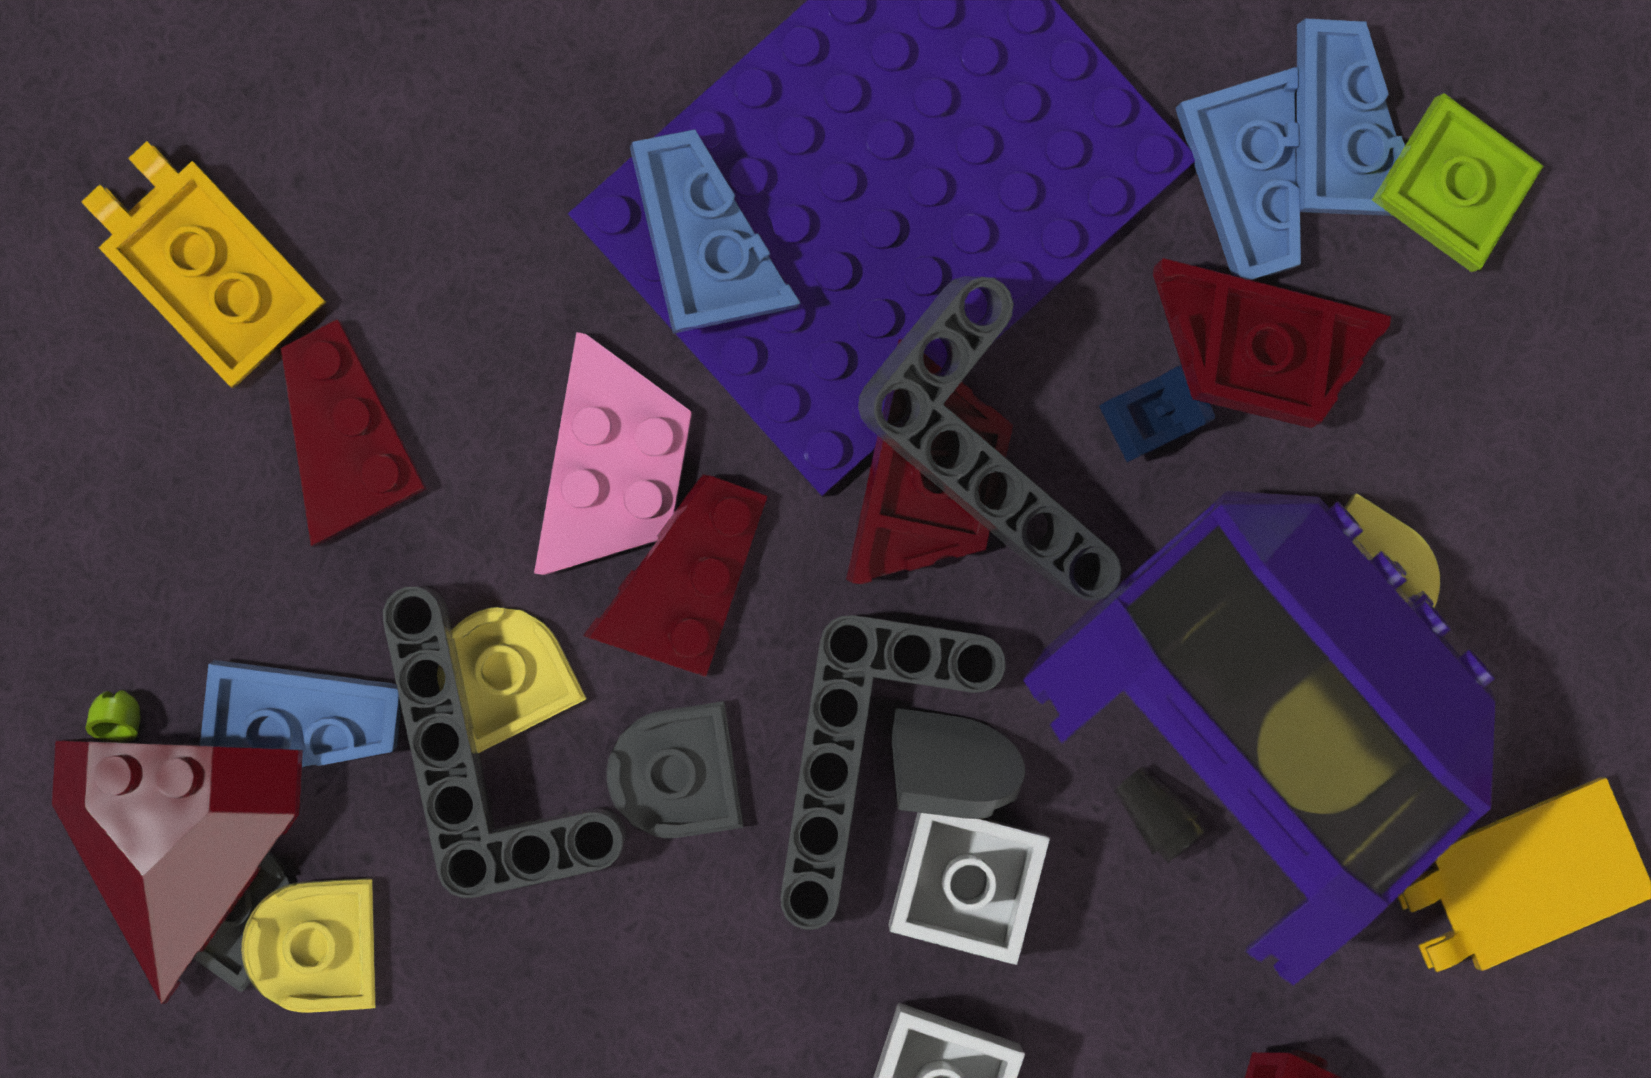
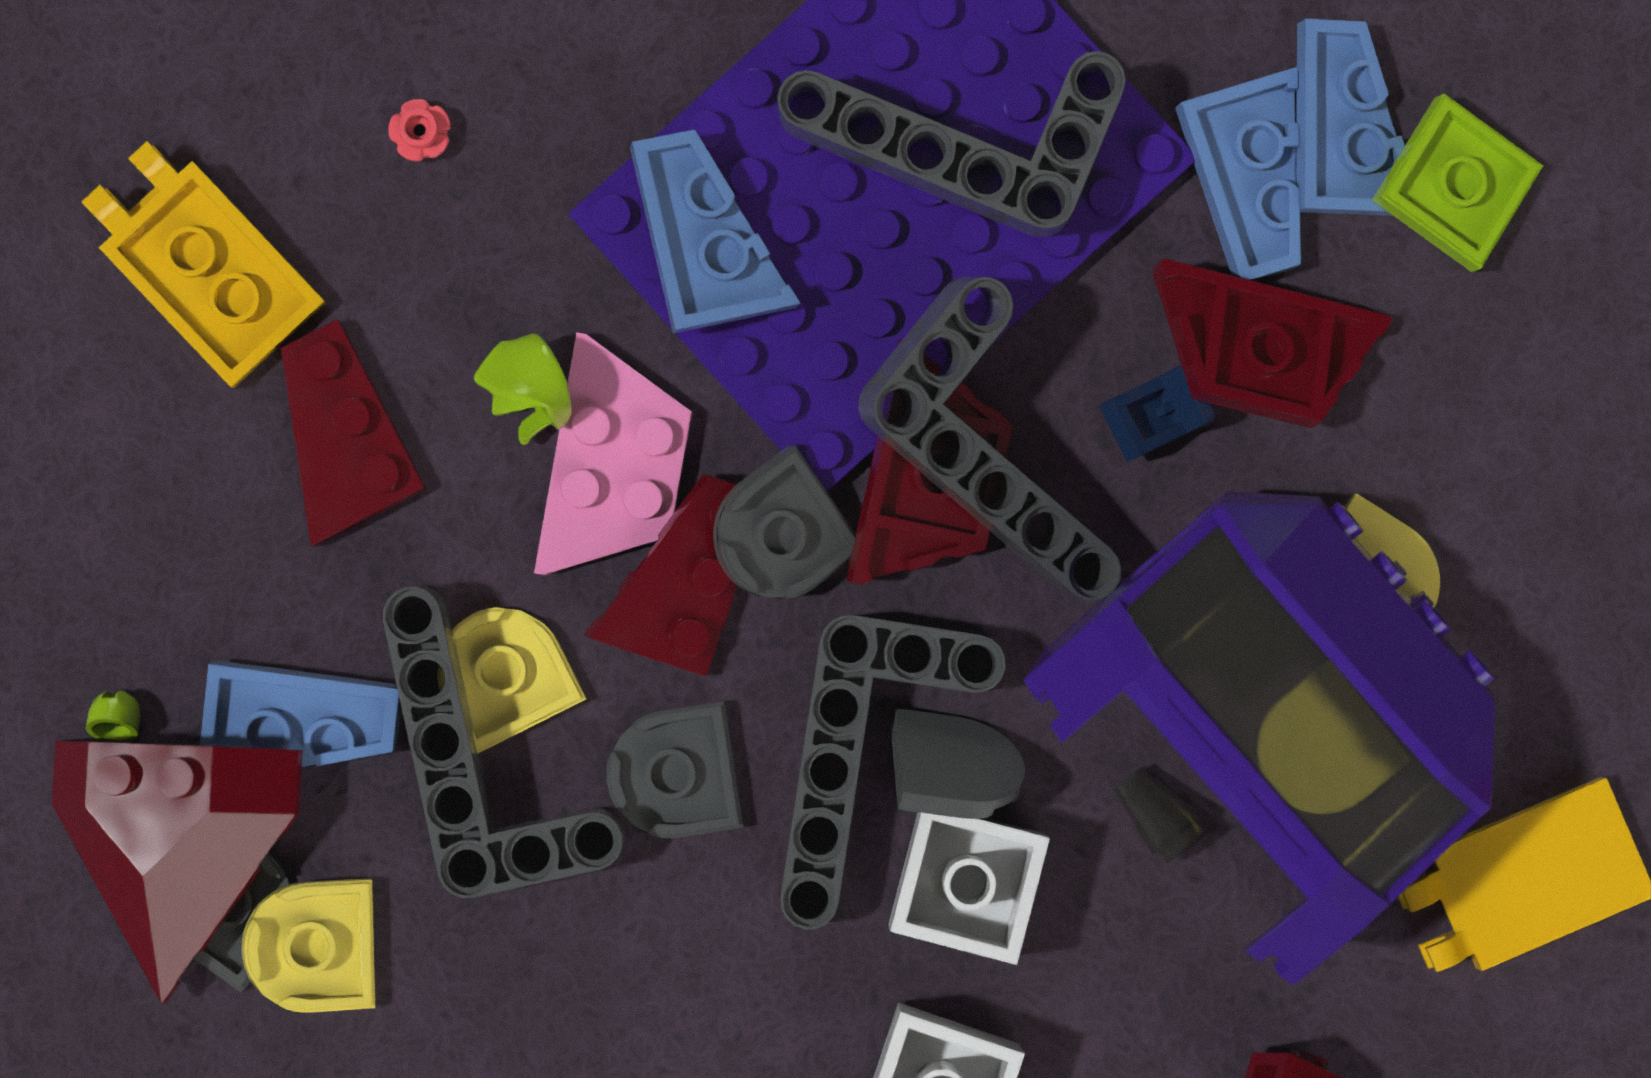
none -> coral plate [388,99,451,162]
none -> lime piece [474,333,572,445]
none -> dark grey tile [713,445,856,599]
none -> dark grey beam [777,51,1126,238]

